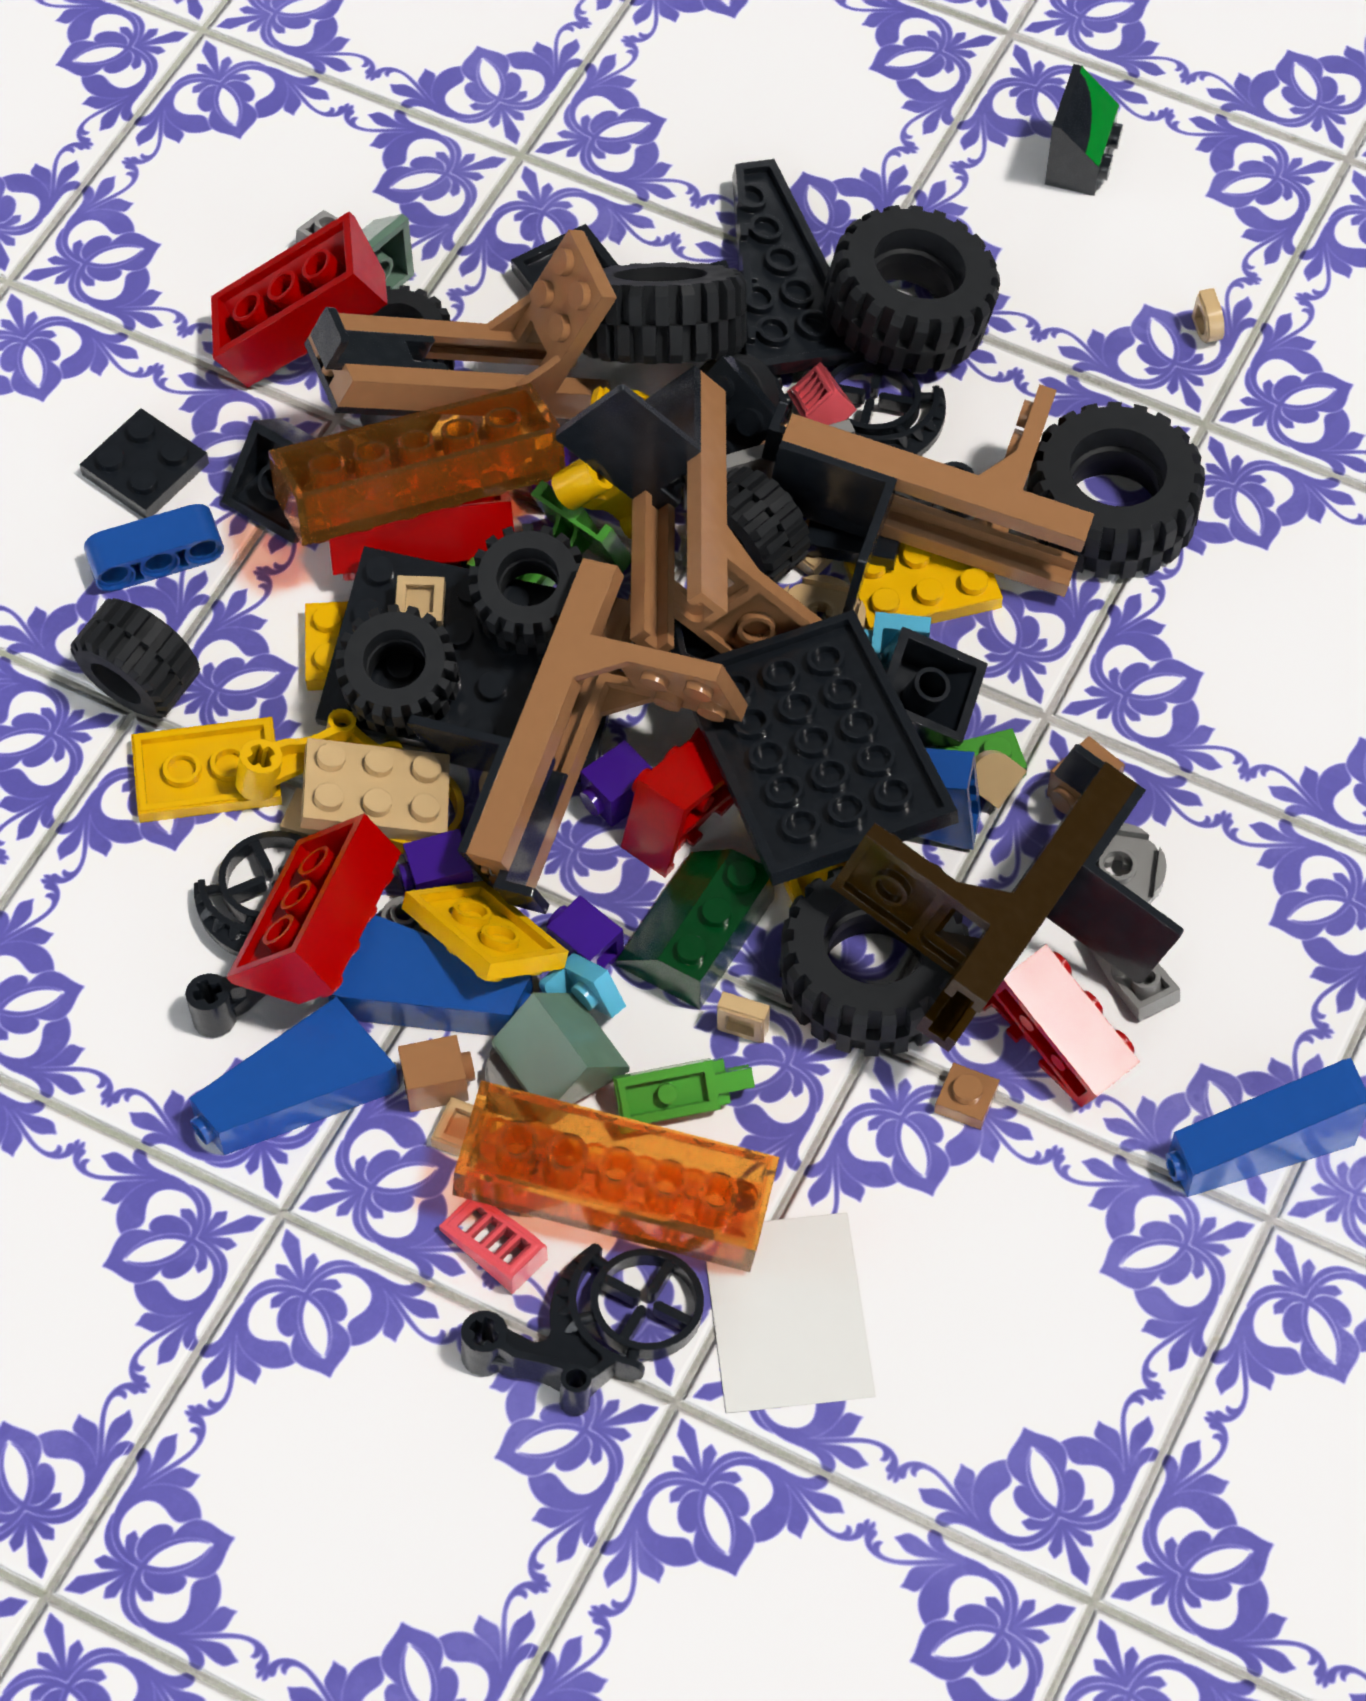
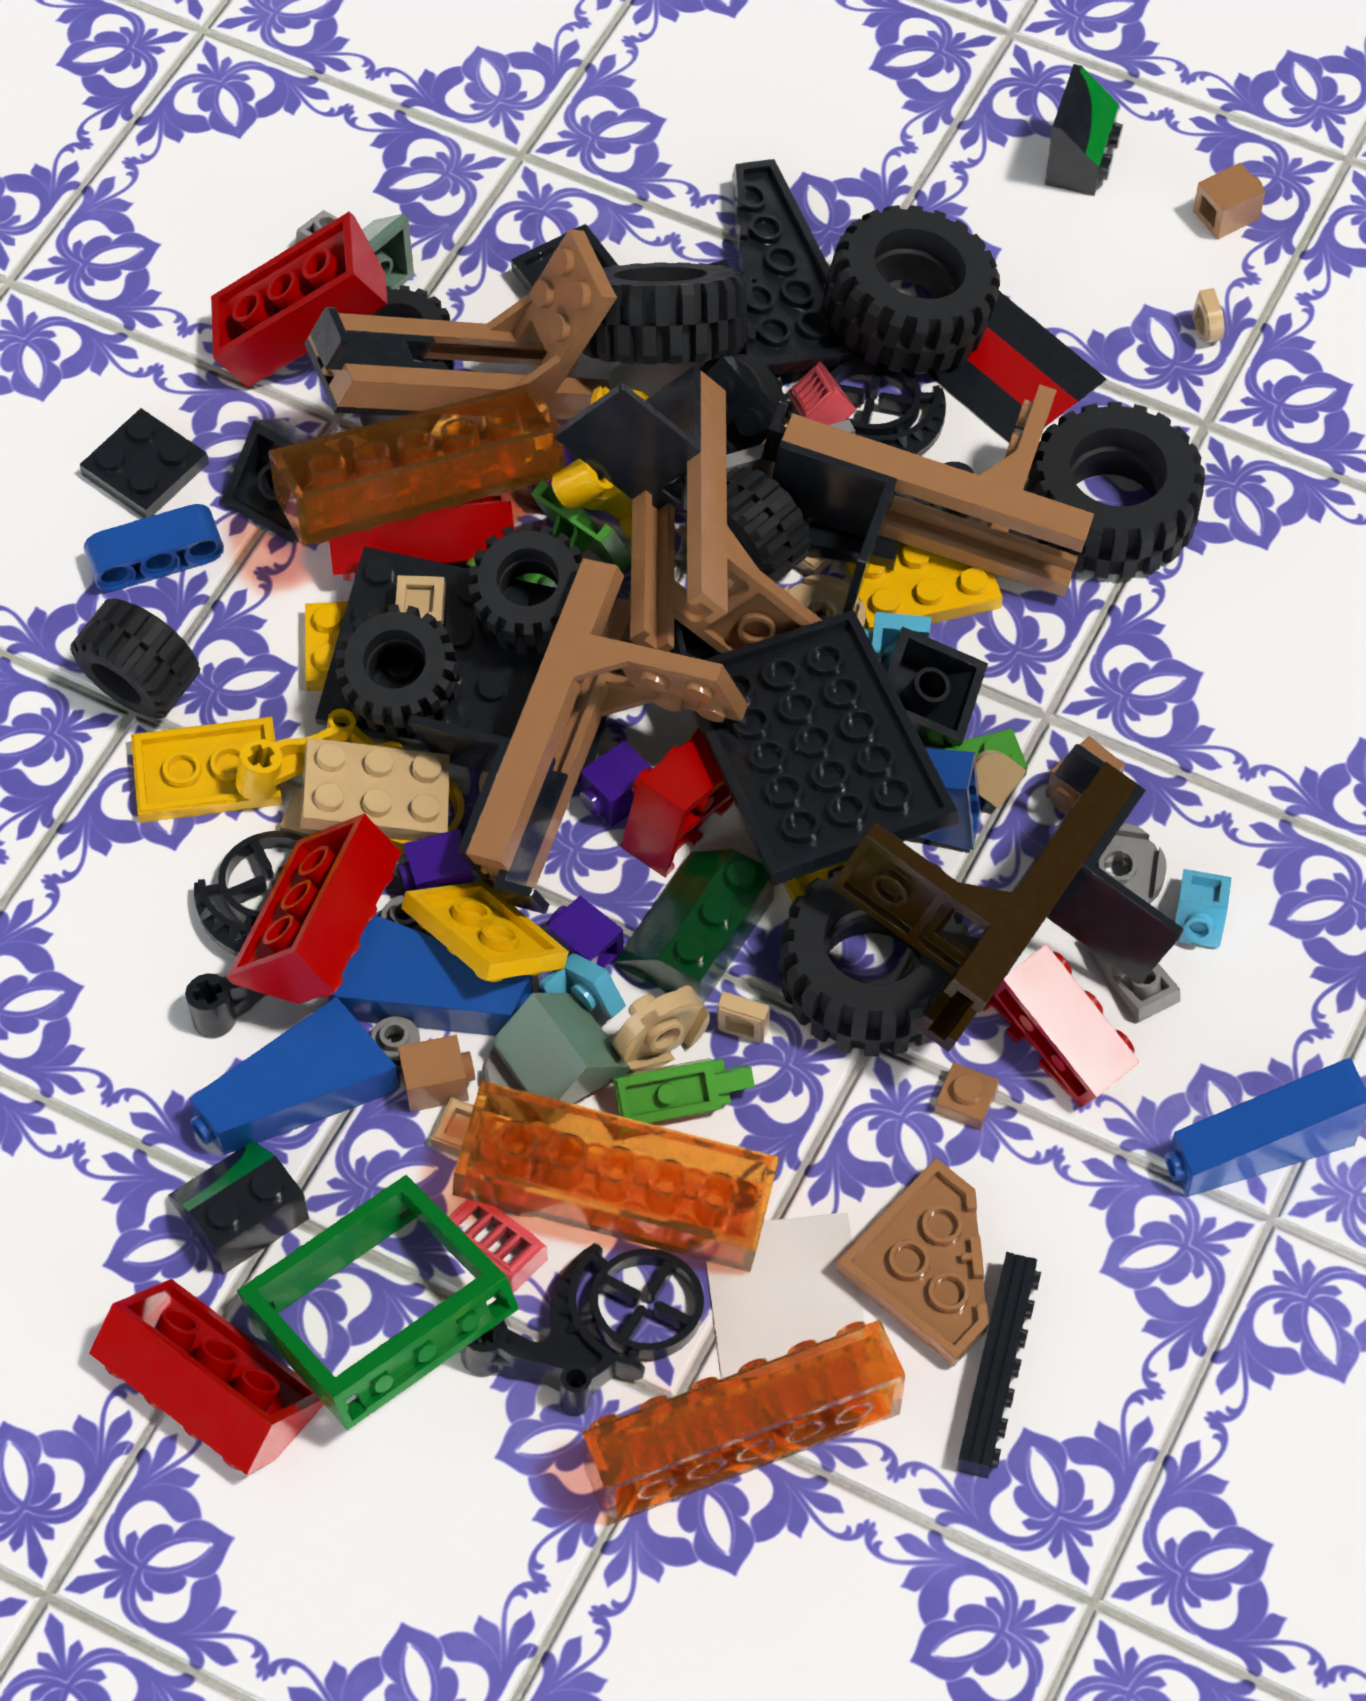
none -> red slope [89,1279,324,1475]
none -> black slope [168,1141,309,1274]
none -> green window [237,1174,519,1431]
none -> light grey plate [371,1016,420,1065]
none -> clear orange brick [582,1320,906,1526]
none -> tan plate [611,985,710,1072]
none -> medium nougat plate [836,1158,989,1366]
none -> black sticker [927,290,1108,443]
none -> black piece [956,1252,1042,1478]
none -> medium azure bracket [1175,869,1232,948]
none -> medium nougat brick [1193,162,1266,240]

